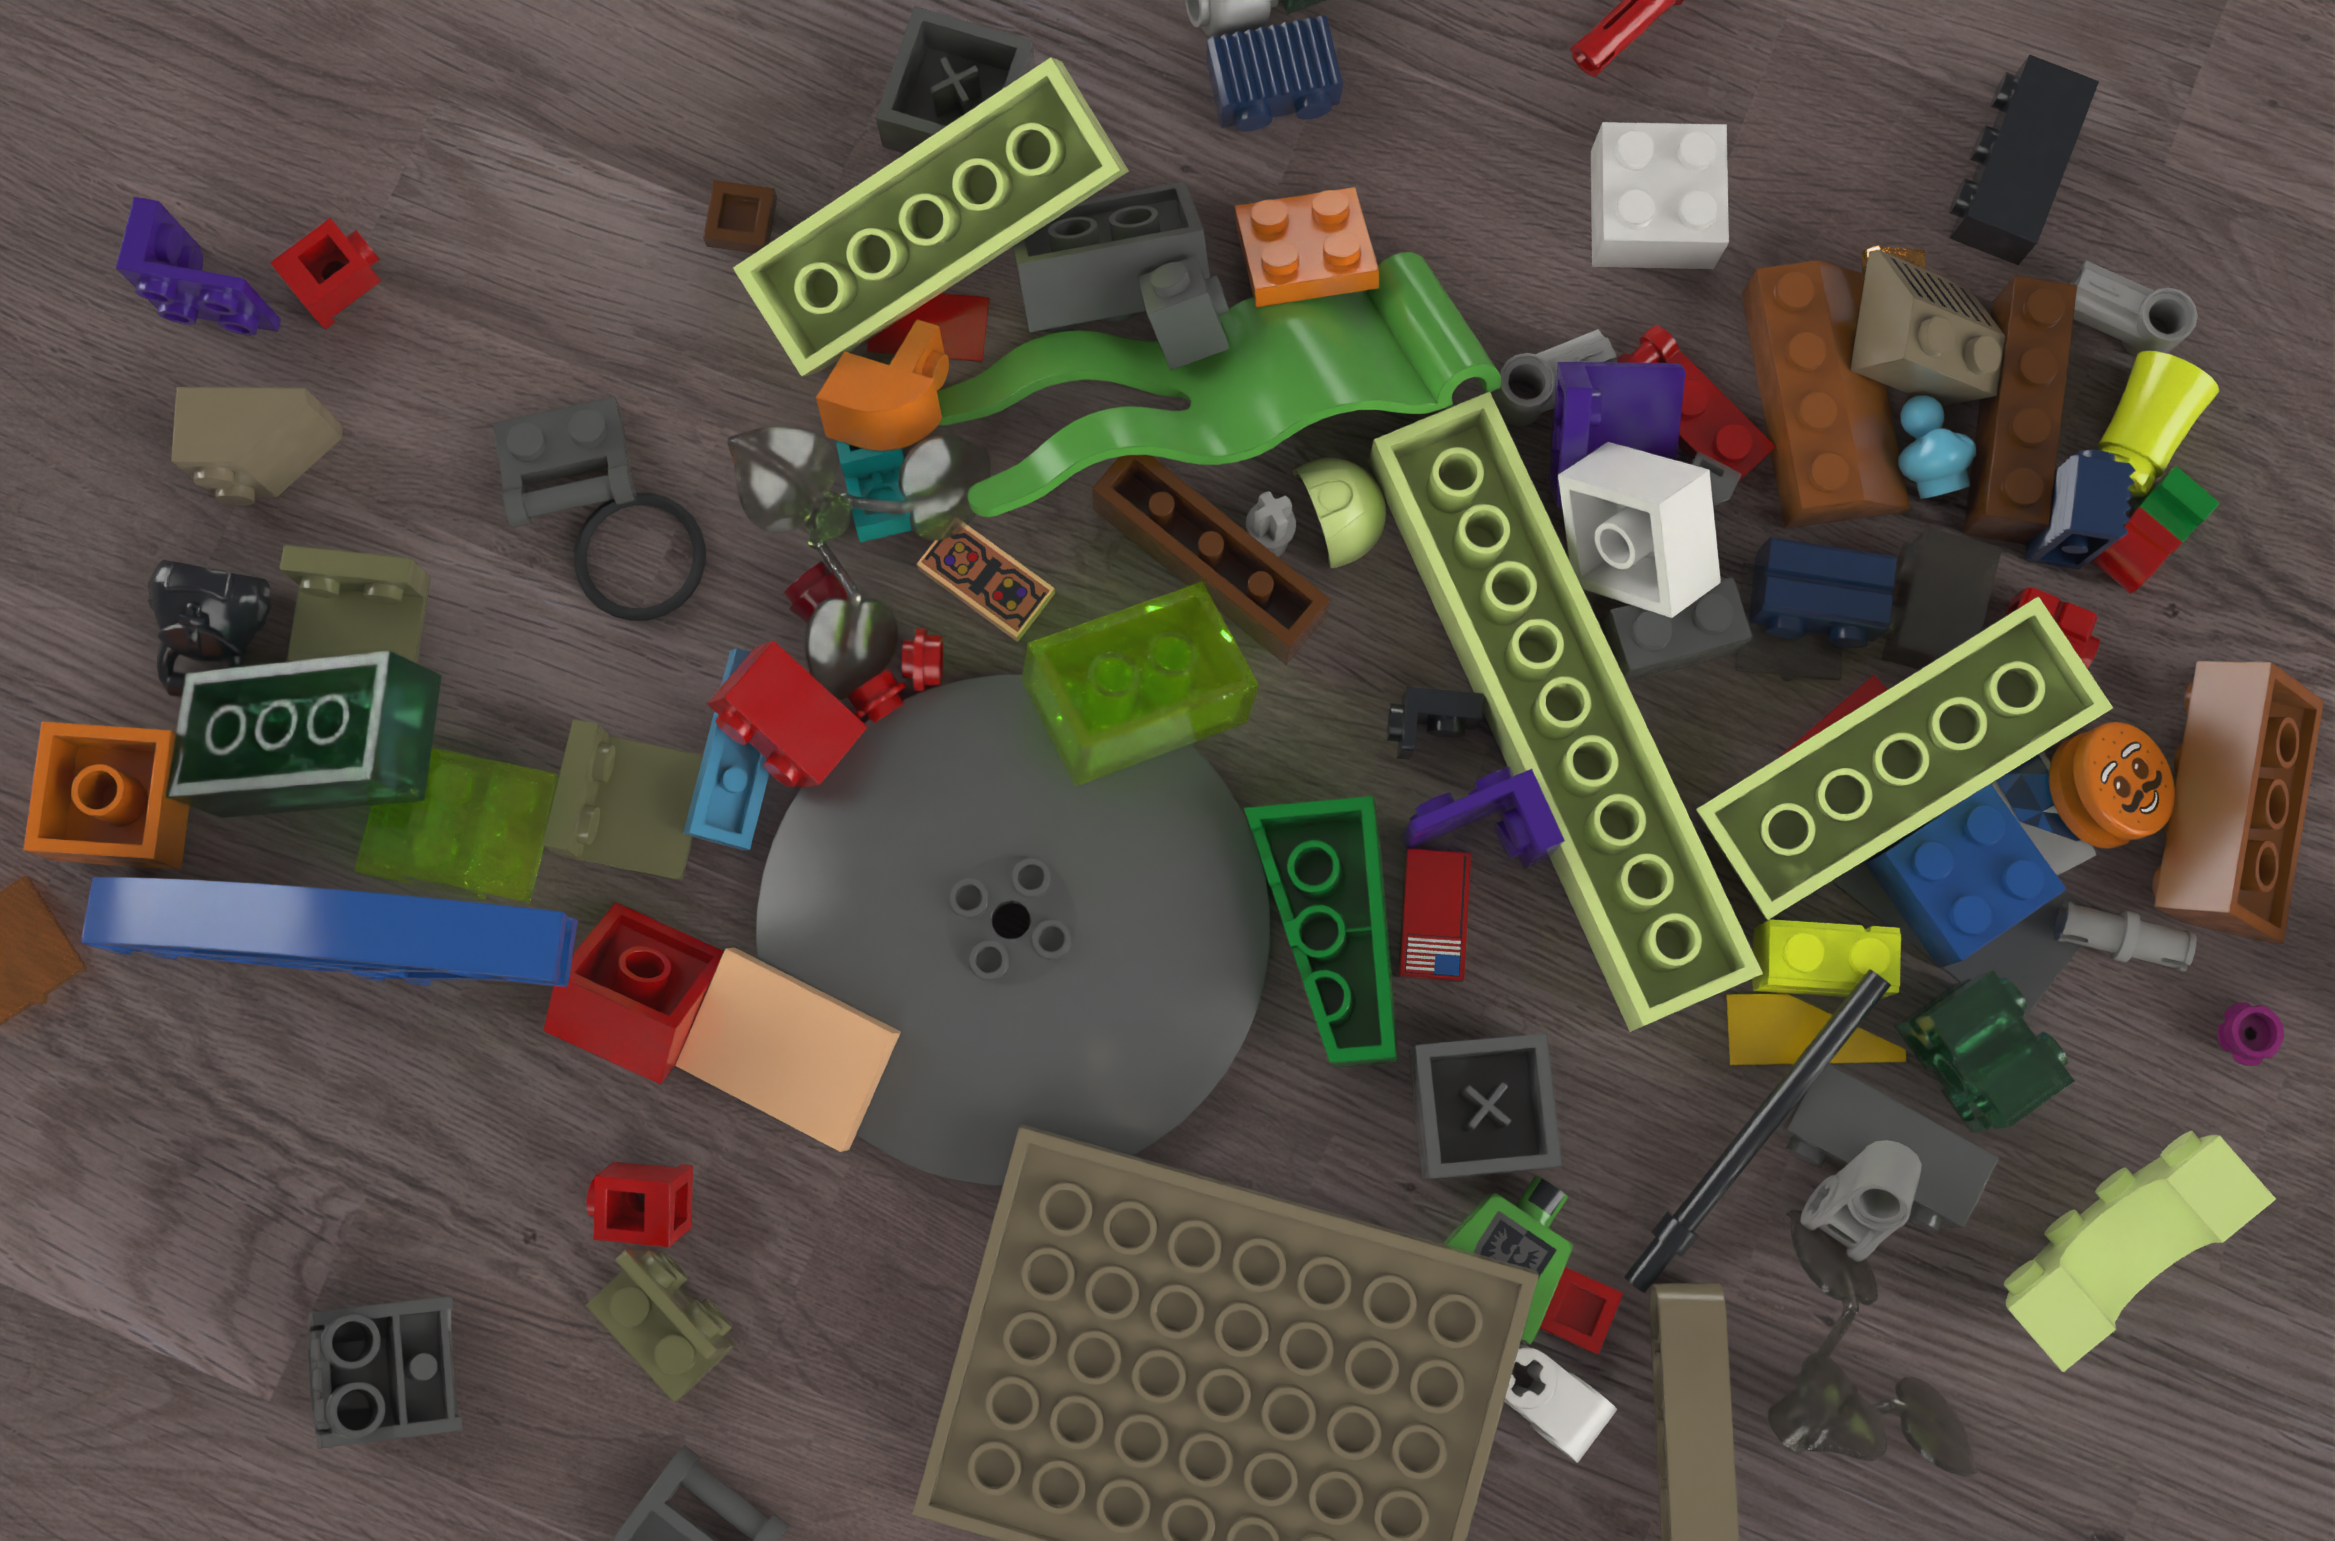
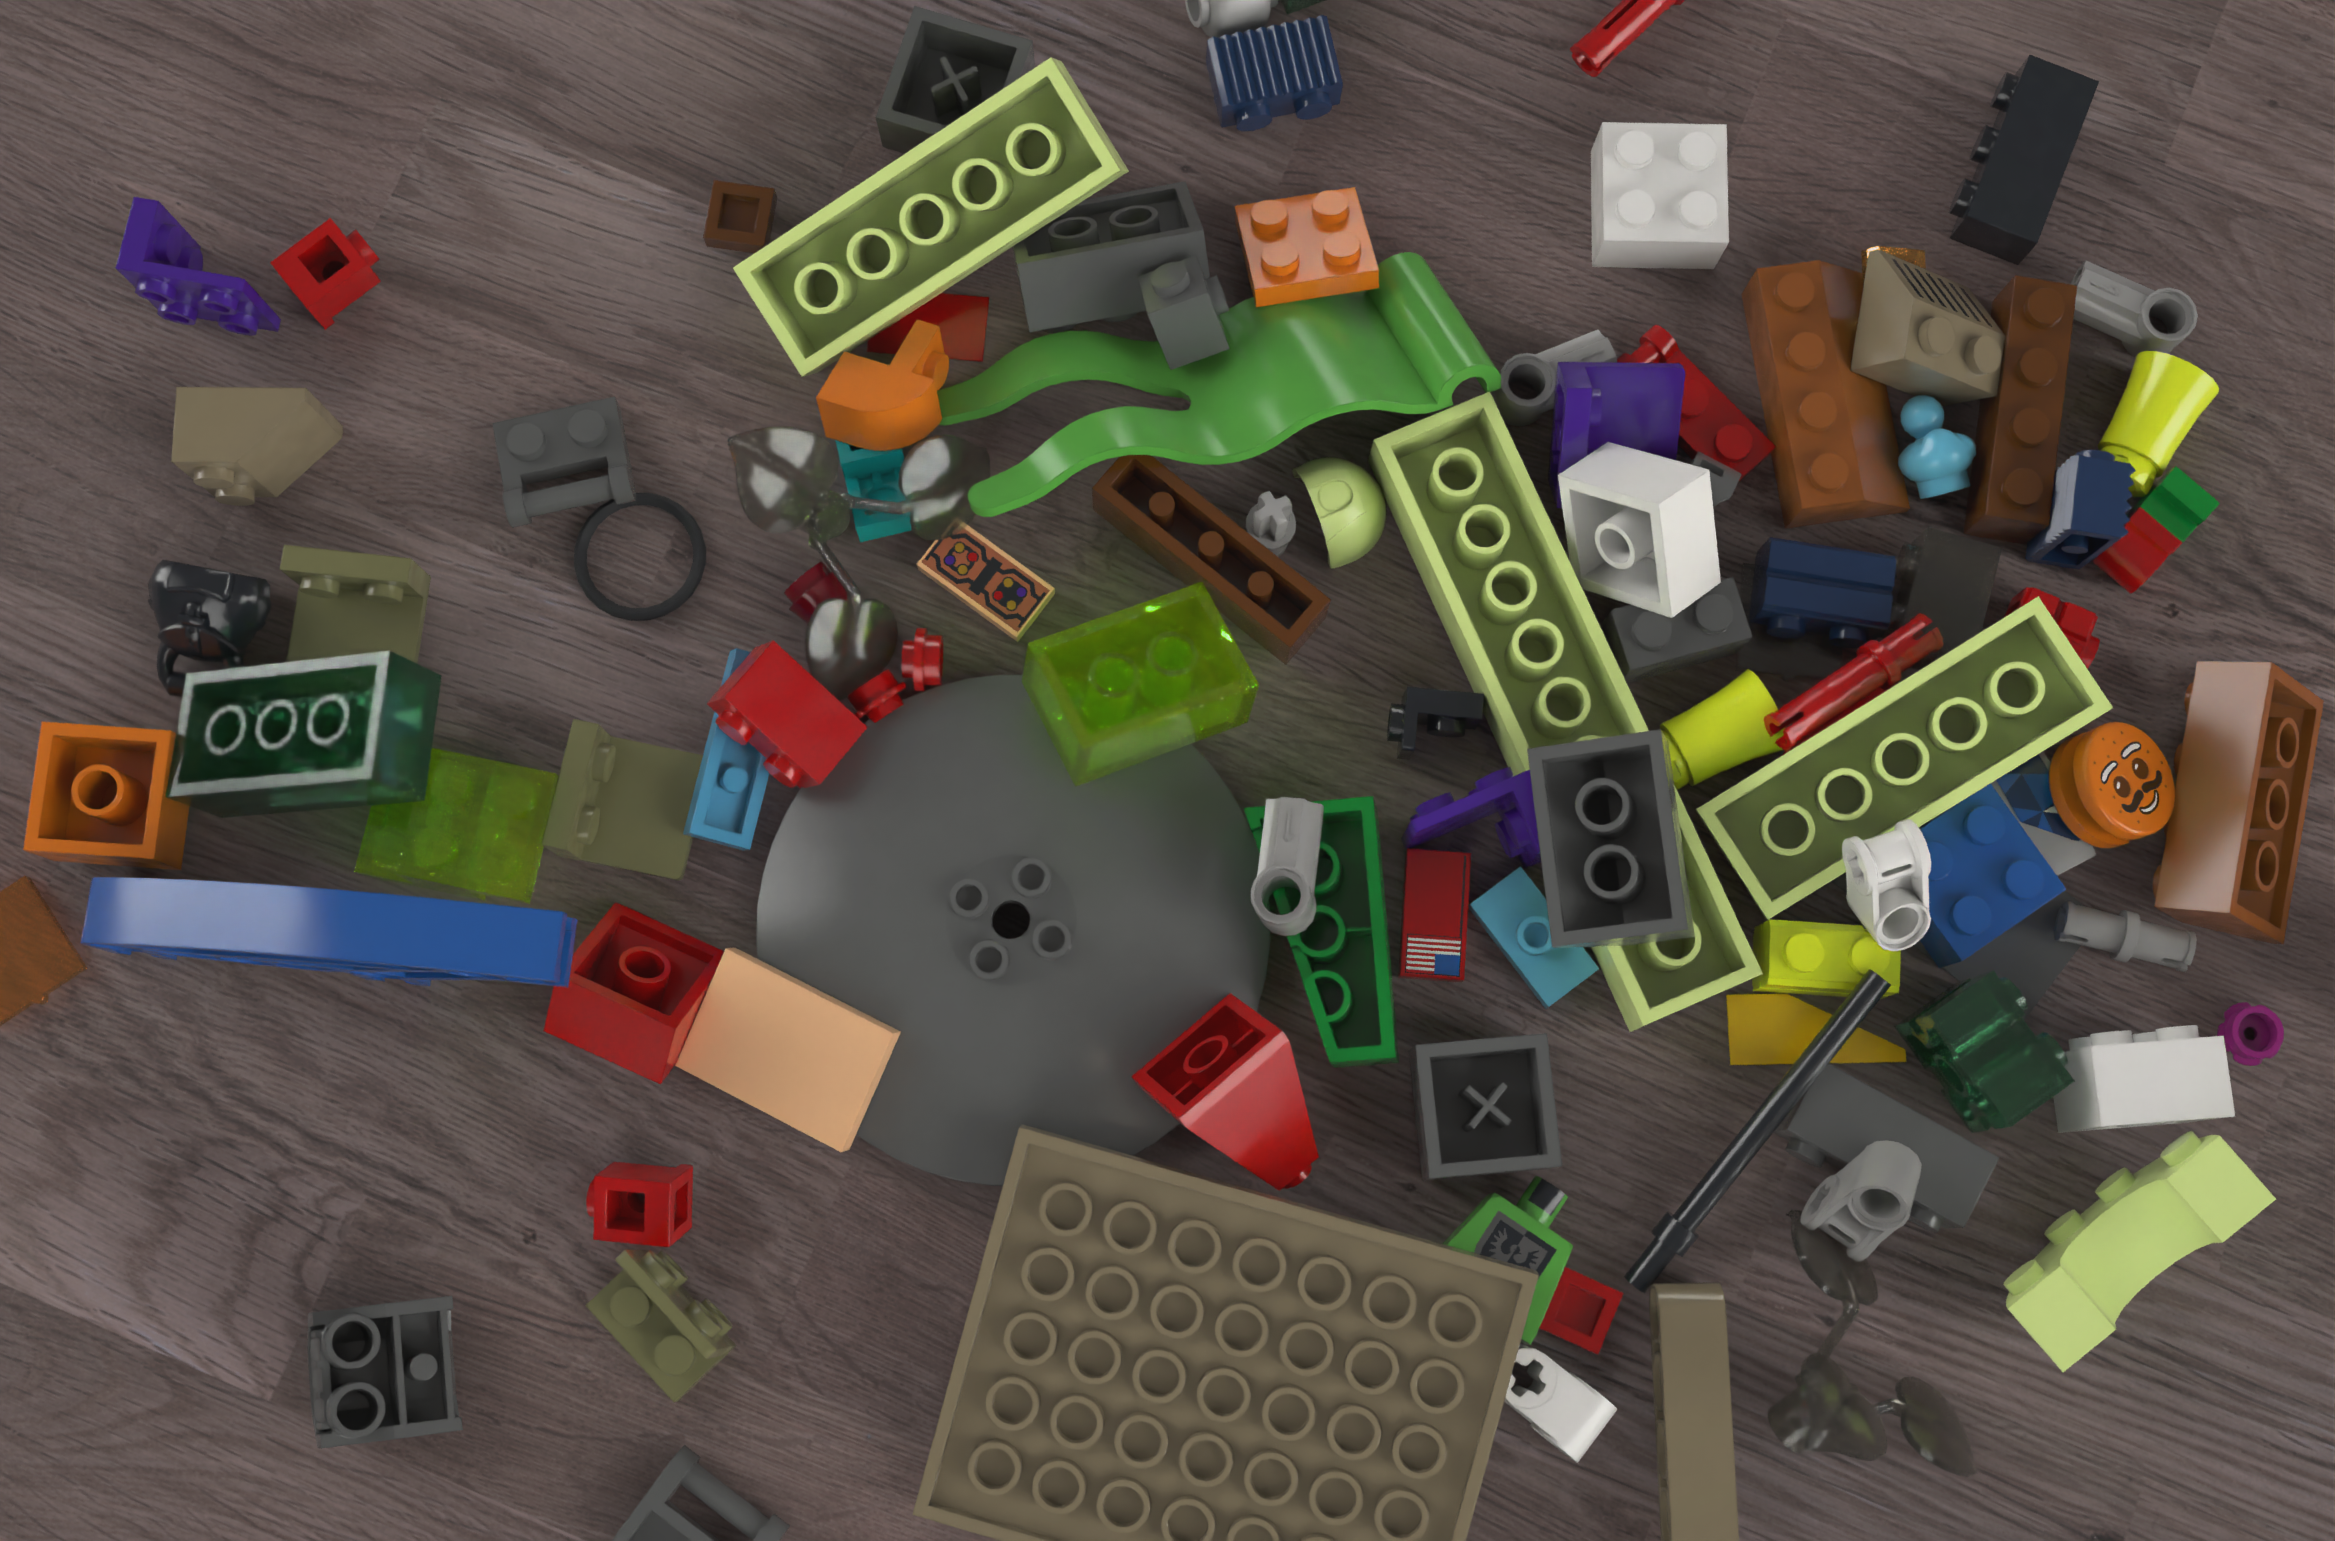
none -> red slope [1131,993,1319,1191]
none -> light grey piece [1250,797,1324,936]
none -> medium azure plate [1468,866,1599,1009]
none -> dark grey slope [1527,729,1695,948]
none -> neon yellow plant [1660,669,1786,790]
none -> red pin [1764,613,1944,751]
none -> white piece [1842,819,1931,951]
none -> white brick [2048,1025,2235,1133]

